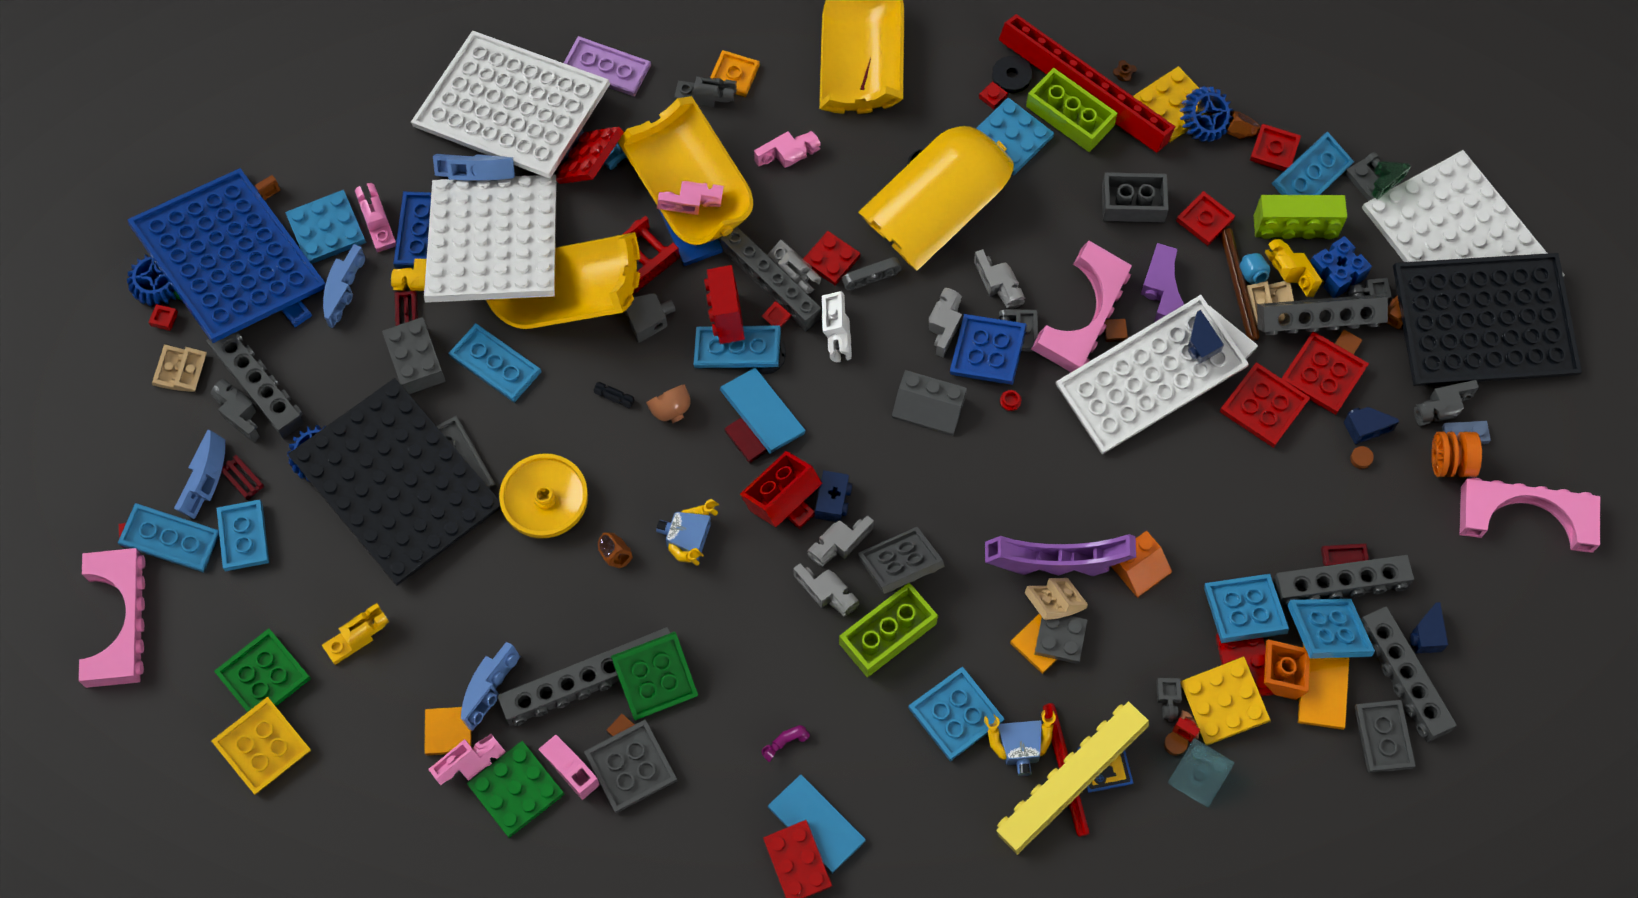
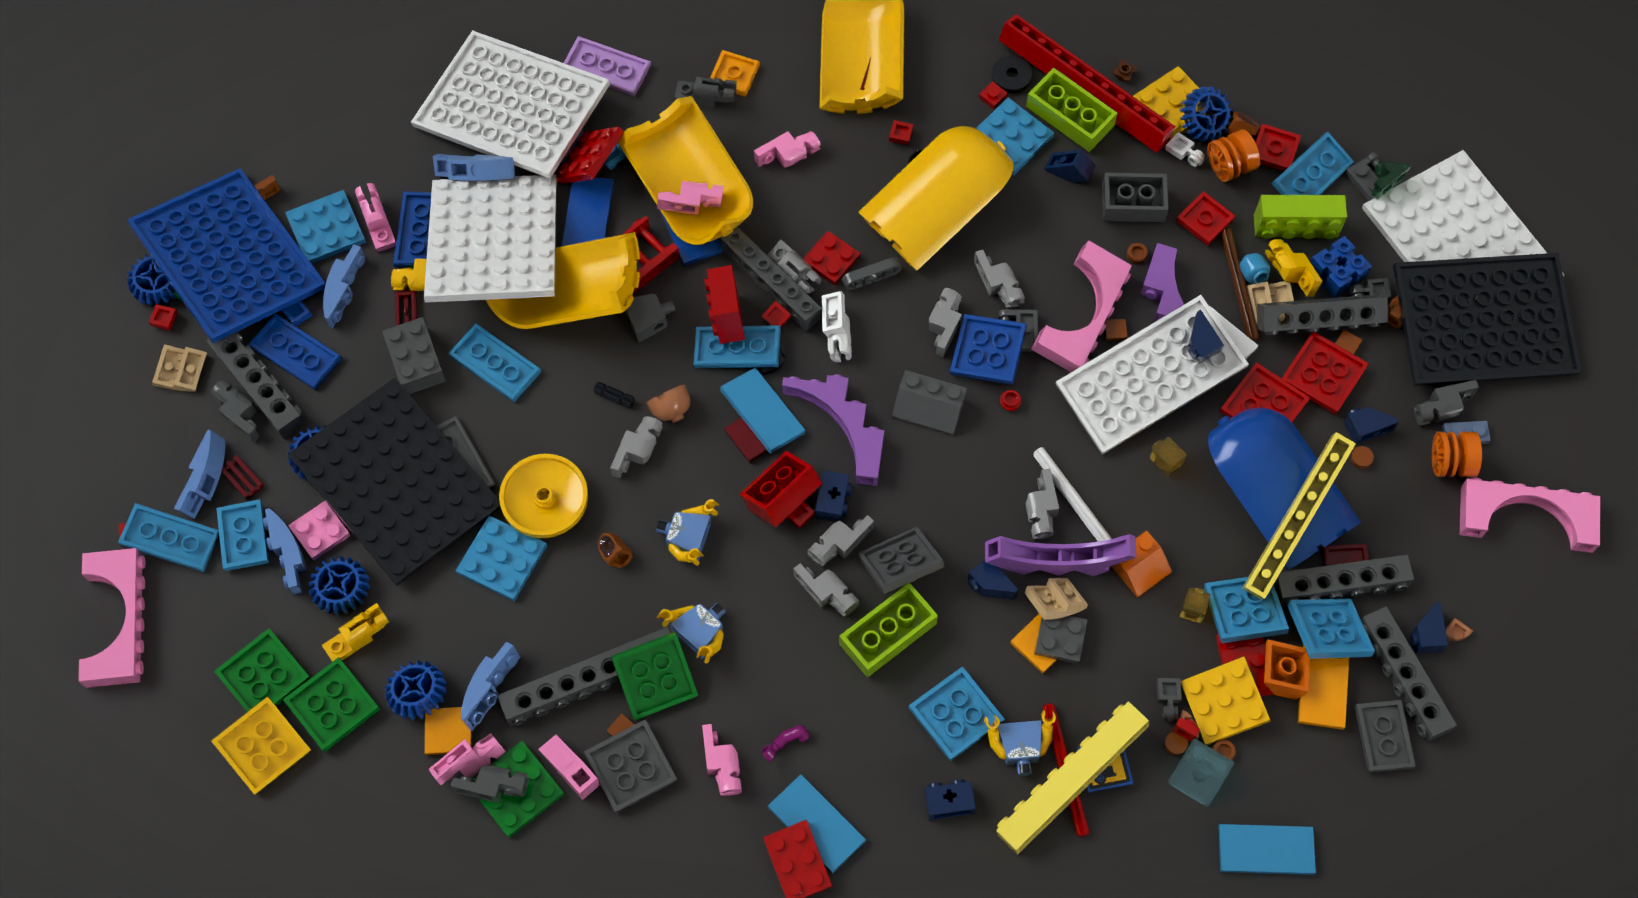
none -> blue tile [248,313,342,391]
none -> medium blue slope [263,508,307,595]
none -> green plate [283,657,380,753]
none -> bright pink plate [288,501,351,561]
none -> blue gear [308,555,370,616]
none -> blue gear [385,660,447,721]
none -> dark grey plate [451,765,529,804]
none -> dark azure plate [456,516,547,602]
none -> blue tile [562,178,614,246]
none -> light grey plate [610,416,663,479]
none -> torso [657,603,726,663]
none -> bright pink plate [702,724,742,796]
none -> medium lavender arch [782,374,884,486]
none -> red plate [889,120,914,146]
none -> dark blue brick [924,779,976,821]
none -> dark blue slope [968,560,1018,599]
none -> light grey plate [1025,468,1059,541]
none -> white axle [1033,447,1112,541]
none -> dark blue slope [1044,149,1096,183]
none -> dark orange tile [1126,243,1148,265]
none -> clear yellow brick [1150,436,1187,476]
none -> white plate [1165,132,1205,167]
none -> clear yellow brick [1179,588,1211,623]
none -> orange wheel [1207,129,1260,182]
none -> blue panel [1208,408,1361,571]
none -> dark orange tile [1211,740,1236,764]
none -> dark azure tile [1218,824,1316,875]
none -> light yellow brick [1242,432,1356,600]
none -> nougat tile [1445,617,1473,641]

